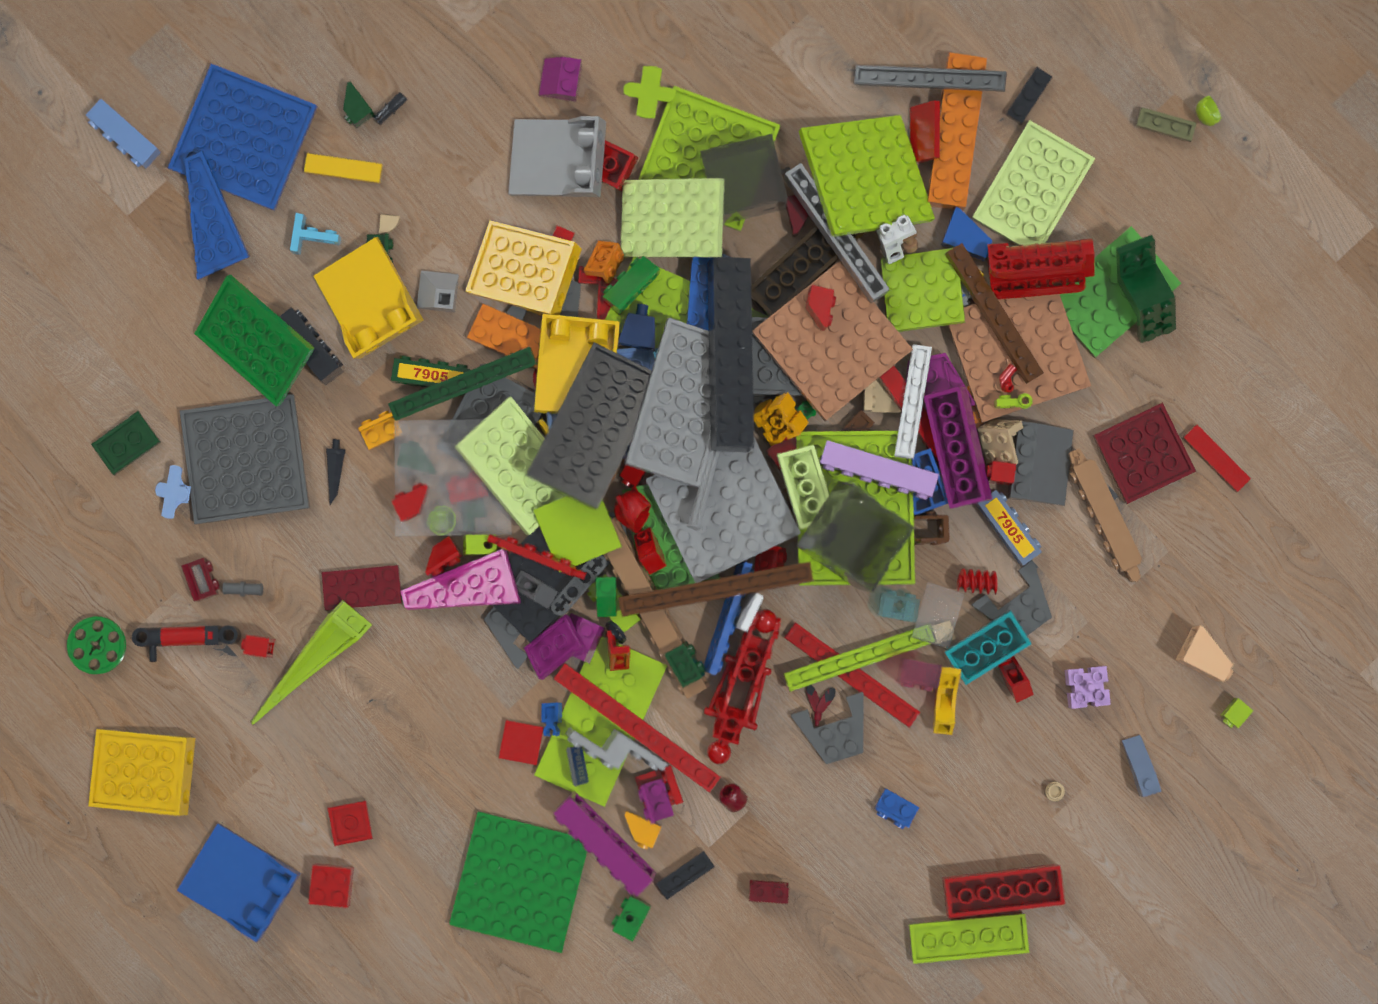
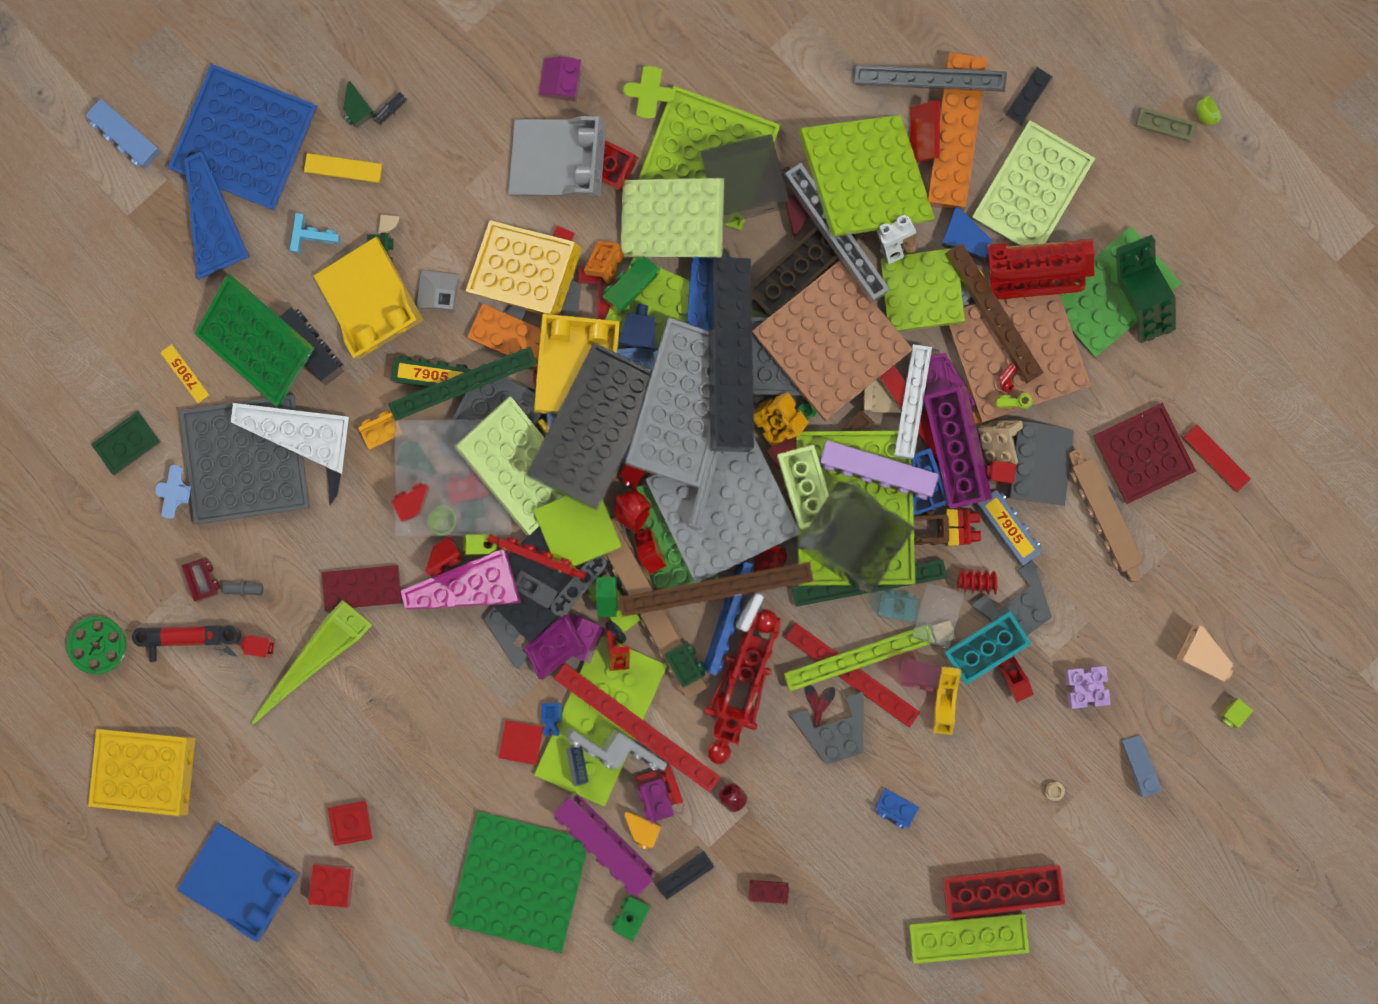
red slope [805,285,836,331] -> none
none -> yellow sticker [160,344,209,403]
none -> white wing [231,403,349,474]
none -> dark green plate [792,560,947,607]
none -> red hips [945,509,981,547]

